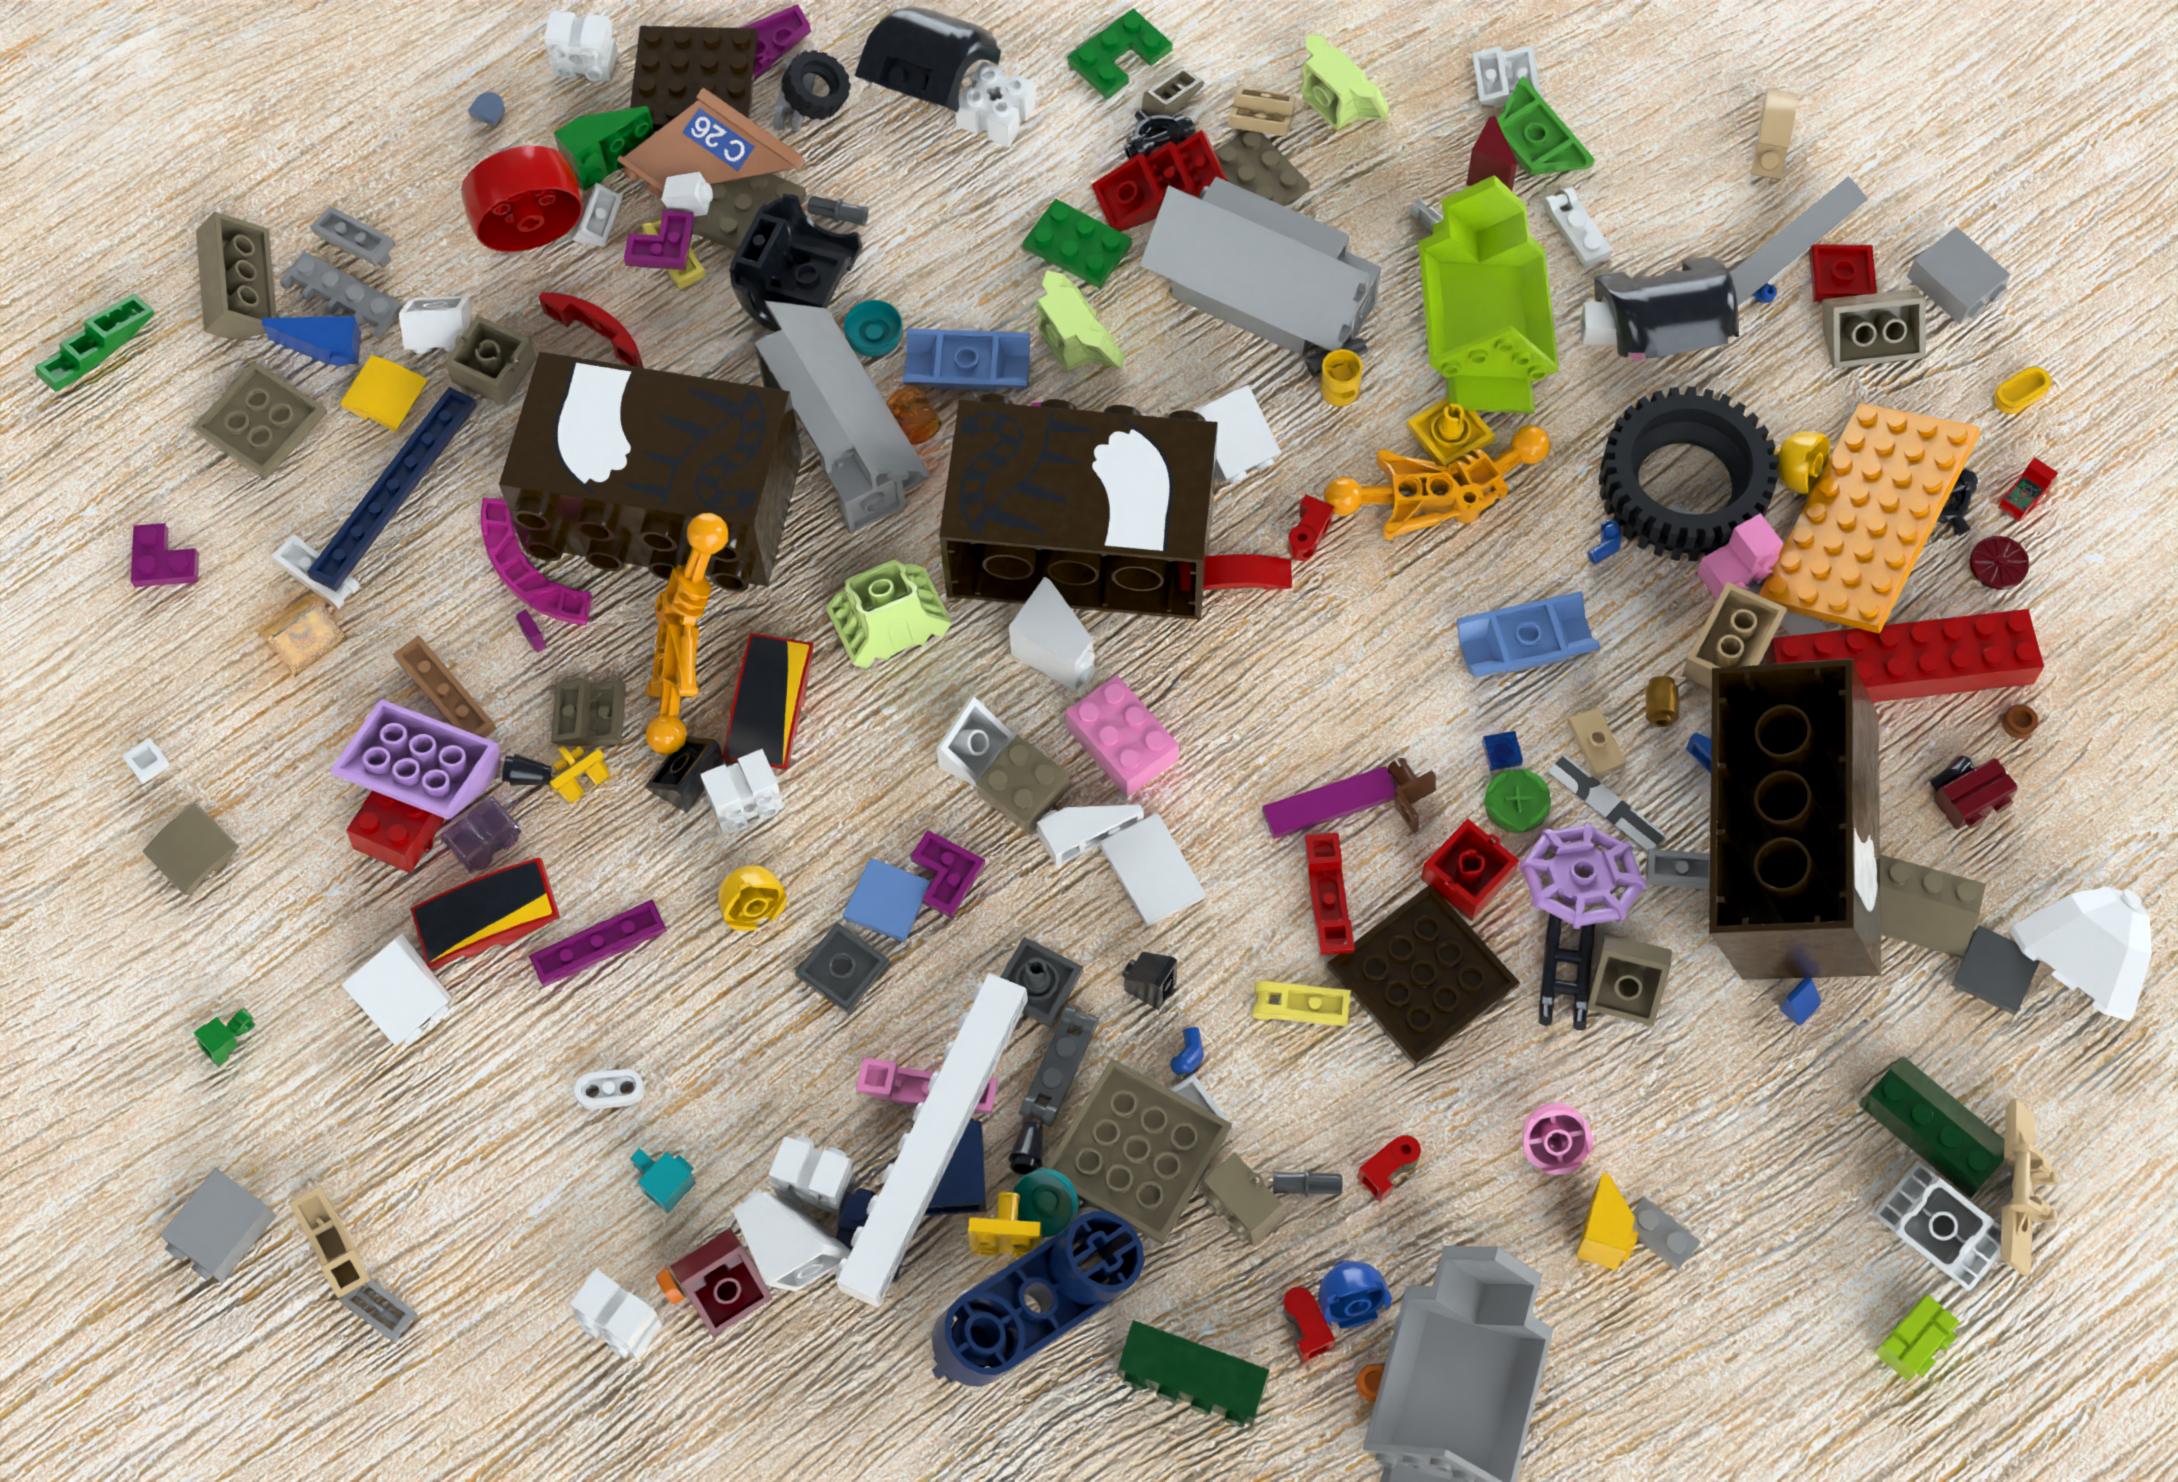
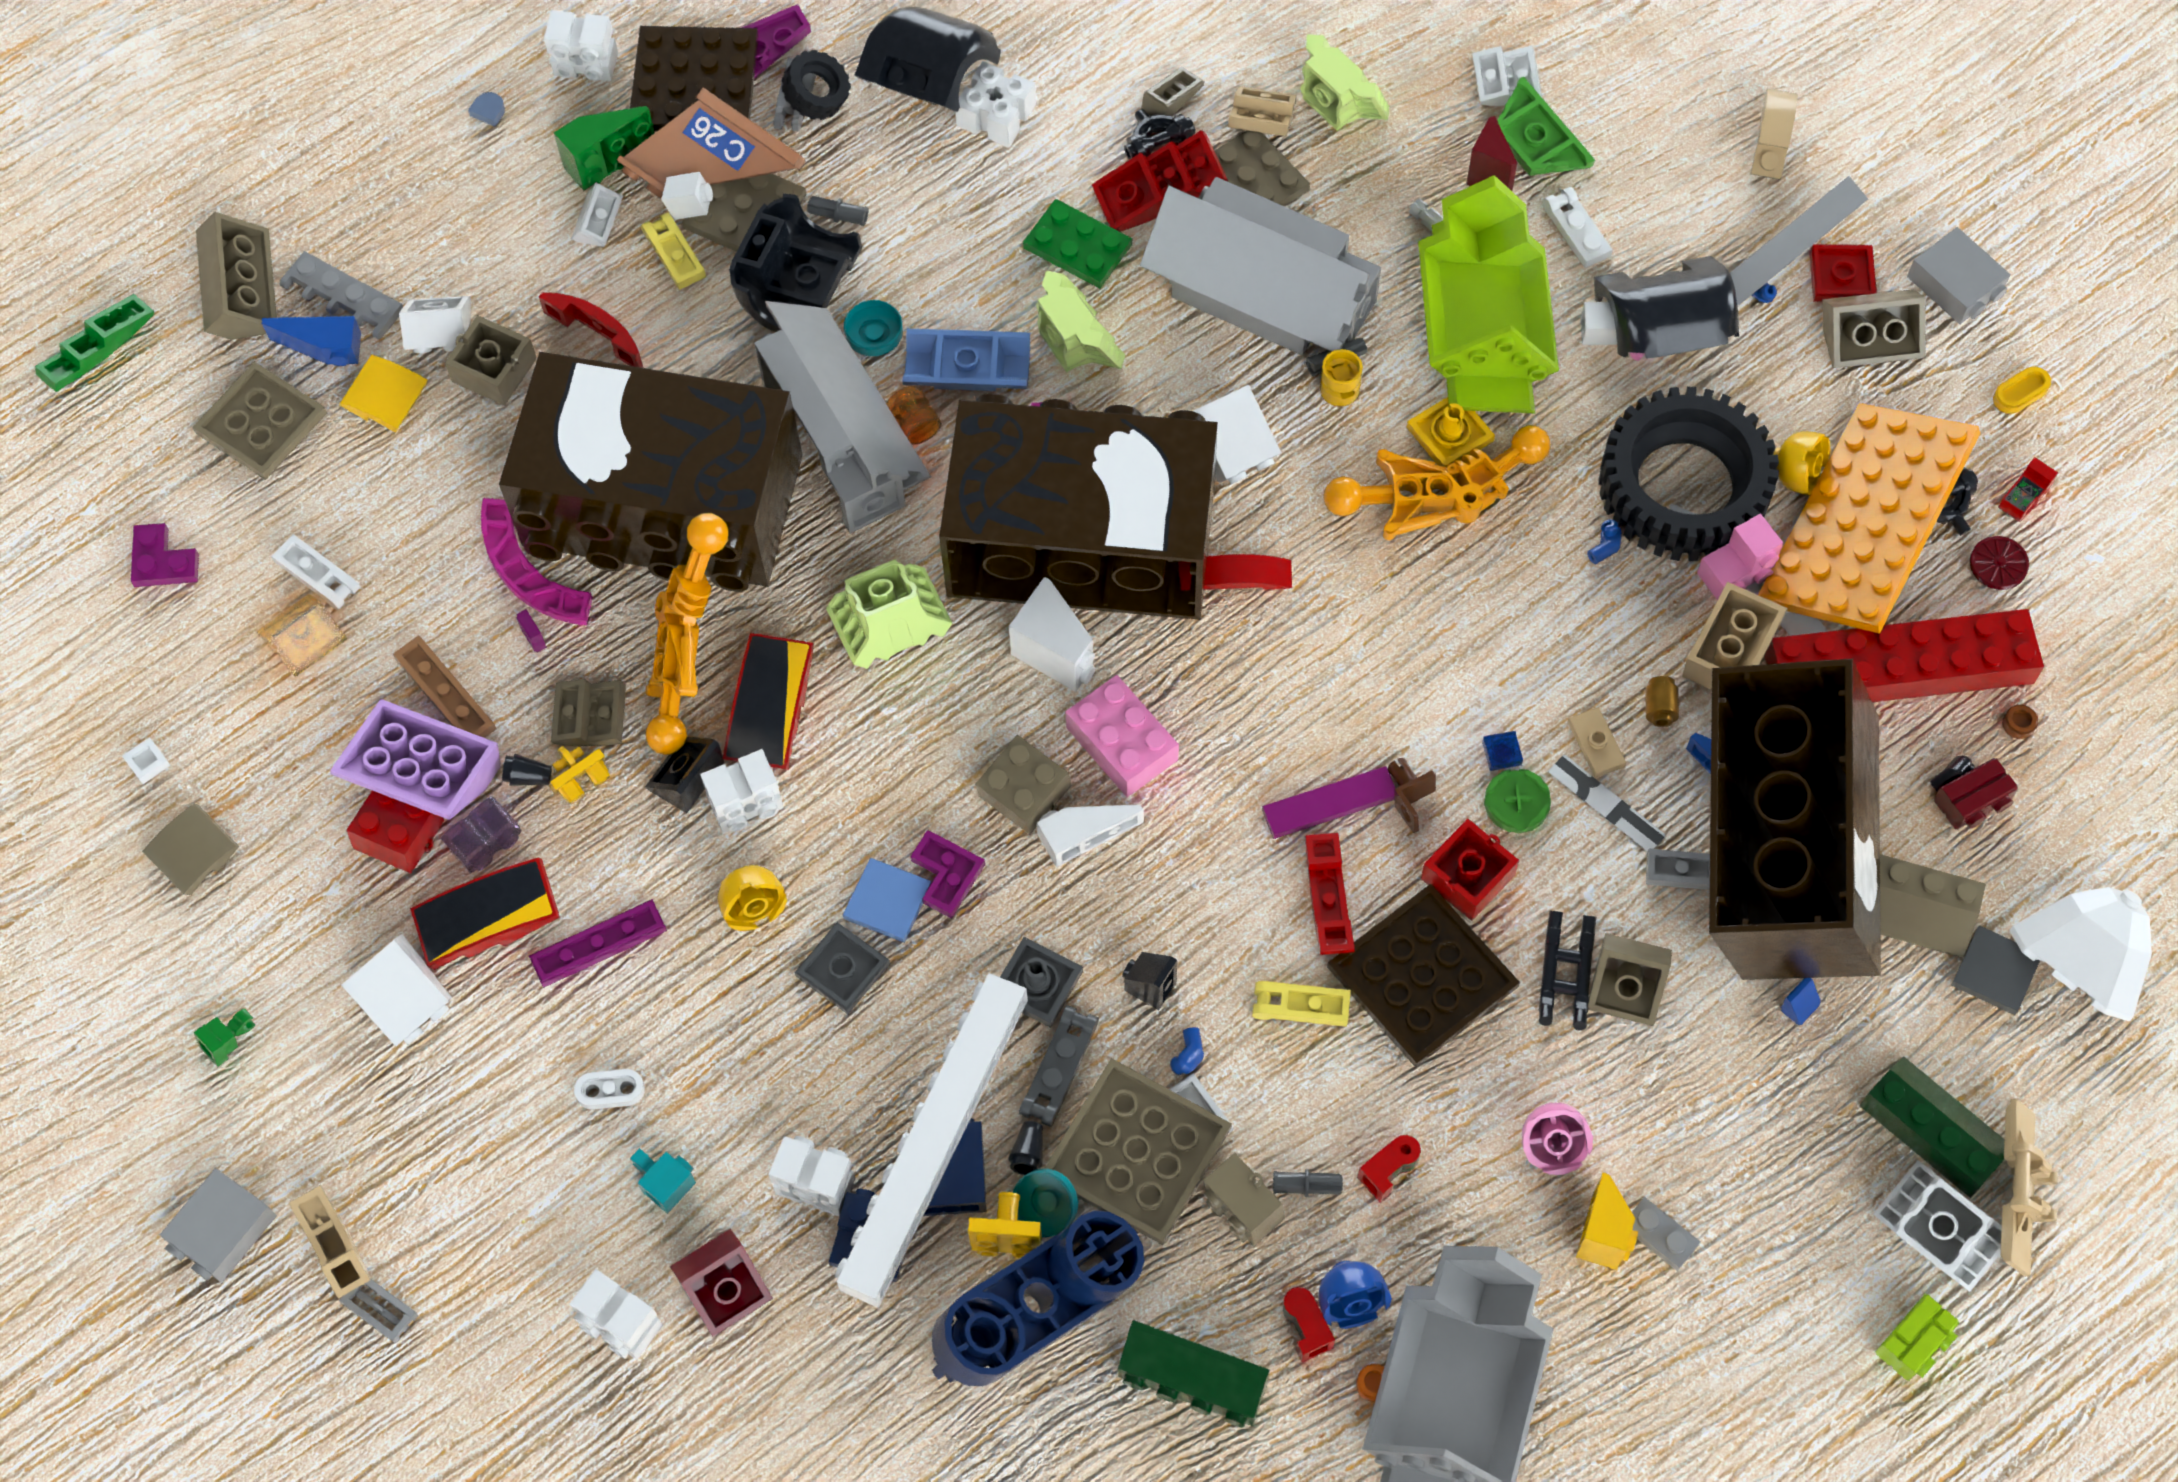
dark blue plate [307,387,477,592] -> none
light grey hinge [310,206,395,268] -> none
red wheel [461,145,583,252] -> none
magenta plate [624,210,695,270] -> none
orange tile [656,1268,686,1304] -> none
white slope [732,1191,851,1291] -> none
bright pink slope [856,1057,998,1114] -> none
white slope [936,696,1015,787] -> none
green plate [1067,8,1173,99] -> none
white tile [1099,812,1206,927] -> none
red leg [1288,494,1334,561] -> none
medium blue piece [1456,591,1601,678] -> none
lavender plate [1519,822,1646,929] -> none

